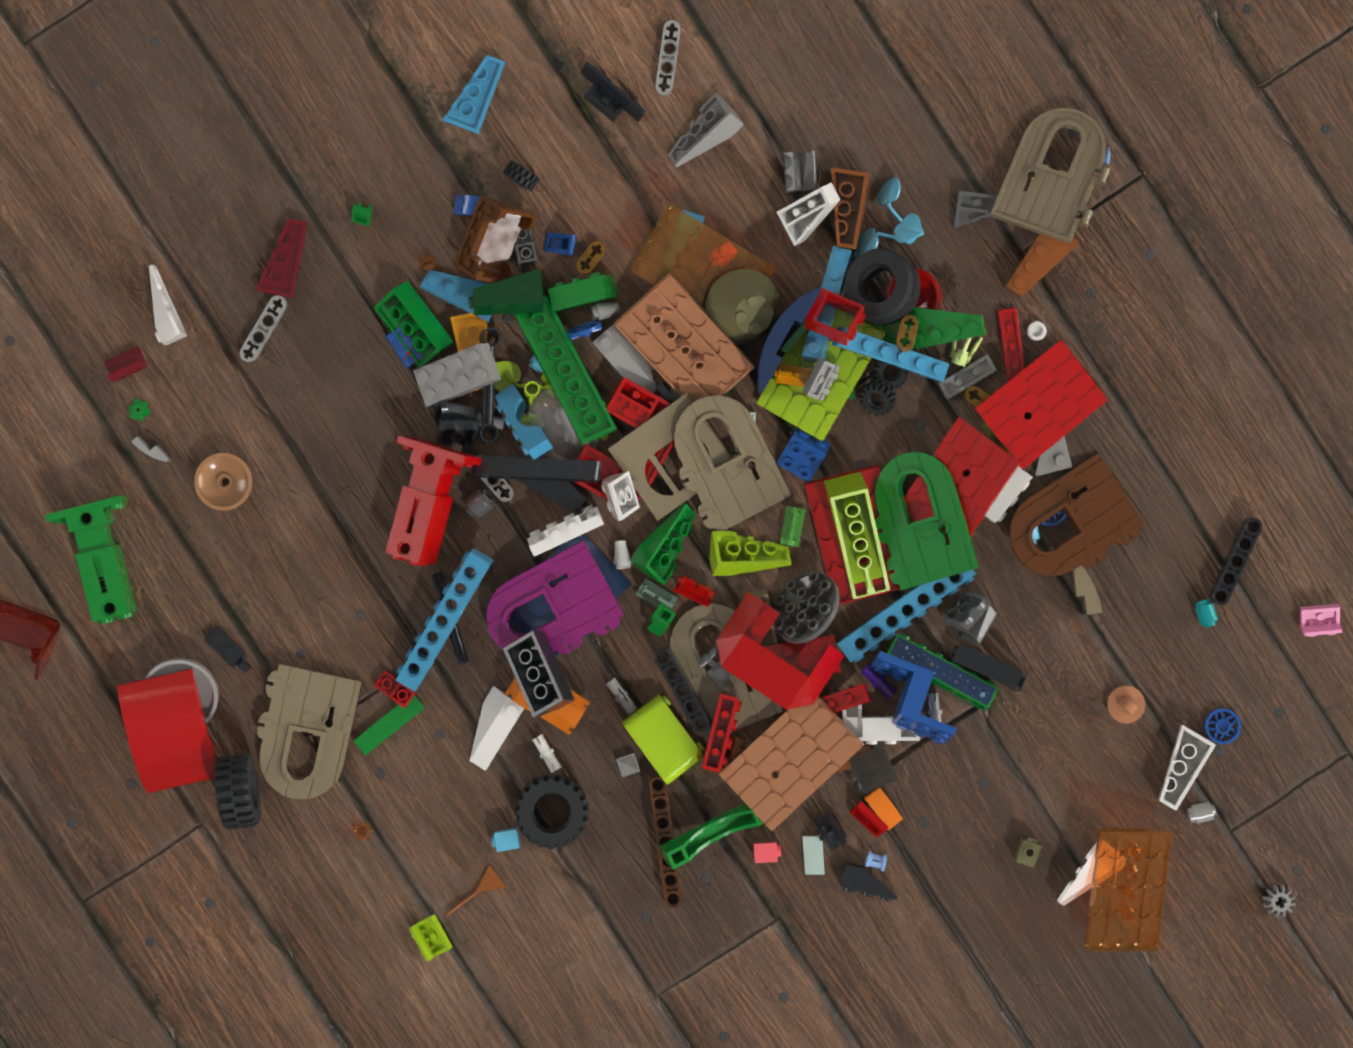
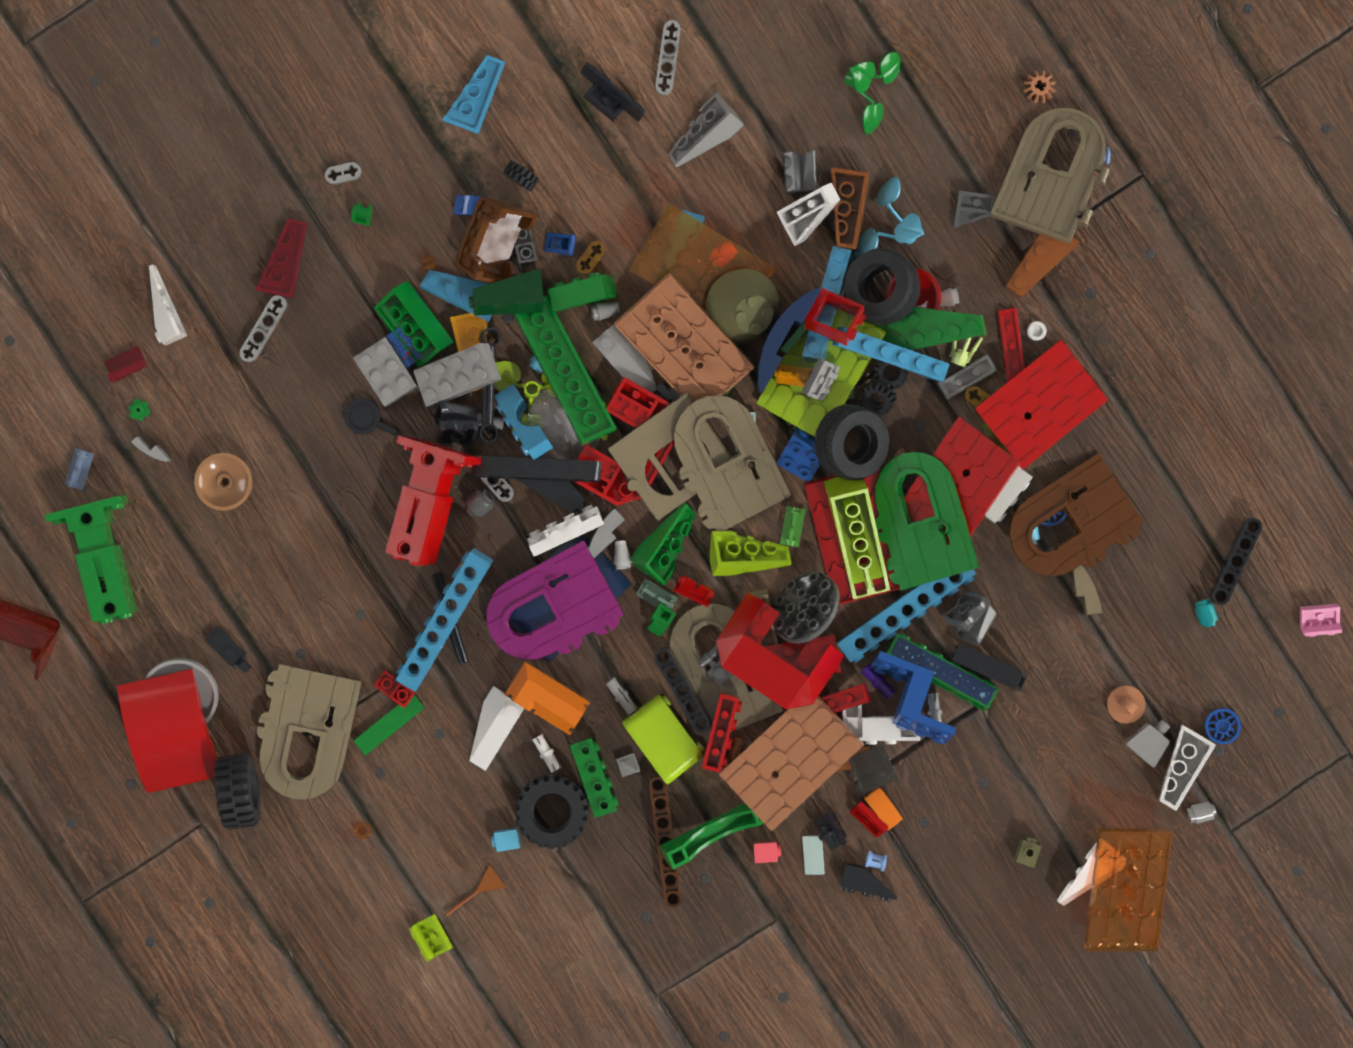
black slope [503,631,575,718] -> none
blue wheel [566,320,602,340] -> none
white slope [602,471,640,521] -> none
pearl gold beam [896,315,918,352] -> none
light grey wing [1035,437,1072,476] -> none
light grey gear [1263,885,1296,917] -> none
none -> sand blue hinge [64,448,94,490]
none -> light grey beam [325,162,362,185]
none -> black piece [344,398,398,436]
none -> light grey brick [353,337,419,407]
none -> green brick [570,737,619,818]
none -> light grey slope [588,508,625,558]
none -> black tyre [815,404,889,480]
none -> green plant [845,52,900,135]
none -> white cone [940,288,960,306]
none -> nougat gear [1023,71,1056,103]
none -> light grey torso [1123,719,1170,768]

